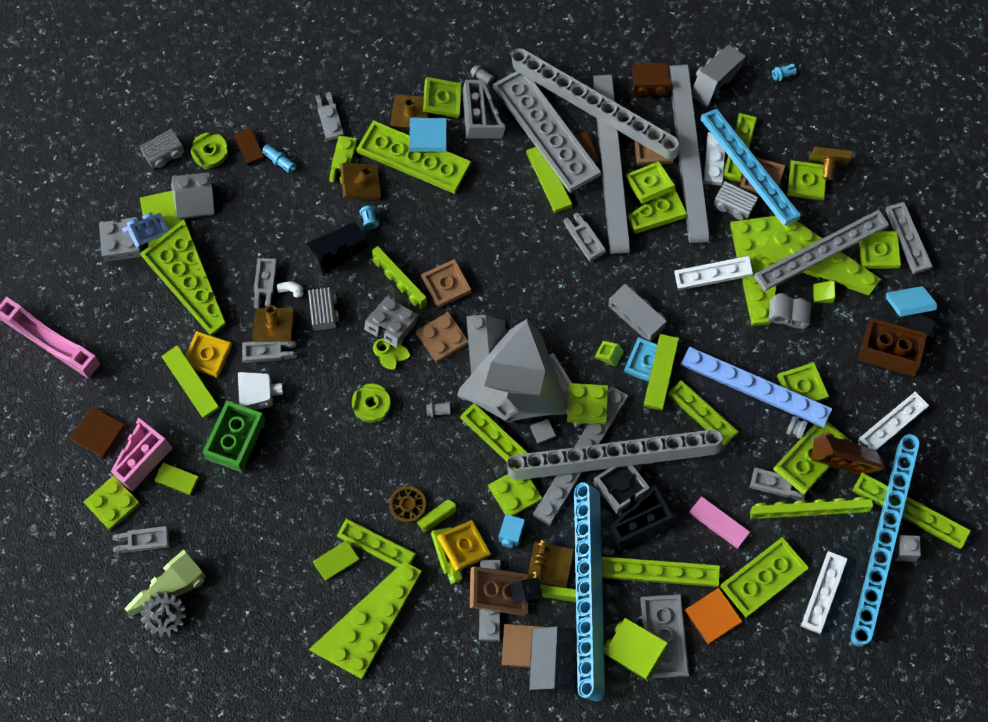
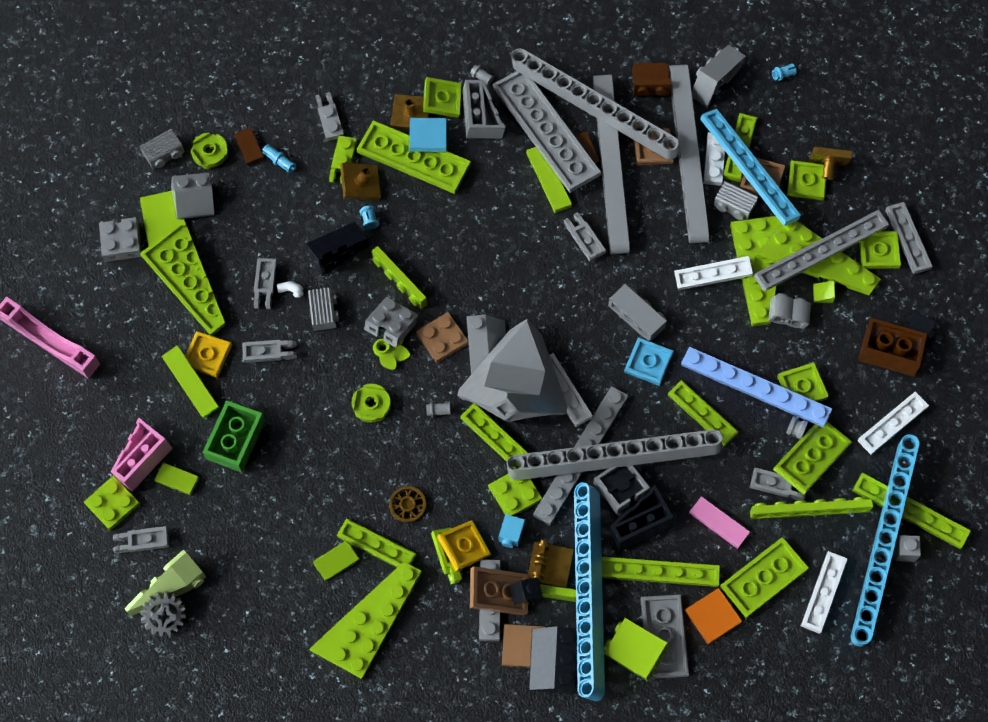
reddish brown tile [70,407,125,458] -> none
light blue bracket [122,212,169,247] -> none
white torso [238,372,283,410] -> none
pearl gold tile [252,305,294,342] -> none
lime slope [417,500,457,533] -> none
medium nougat plate [421,259,471,308] -> none
light grey tile [530,419,556,445] -> none
lime plate [567,383,608,425] -> none
lime slope [595,341,624,366] -> none
lime plate [625,161,675,204] -> none
lime wing [628,190,687,234] -> none
lime tile [644,334,679,410] -> none
reddish brown slope [811,433,885,475] -> none
medium azure tile [886,286,937,317] -> none

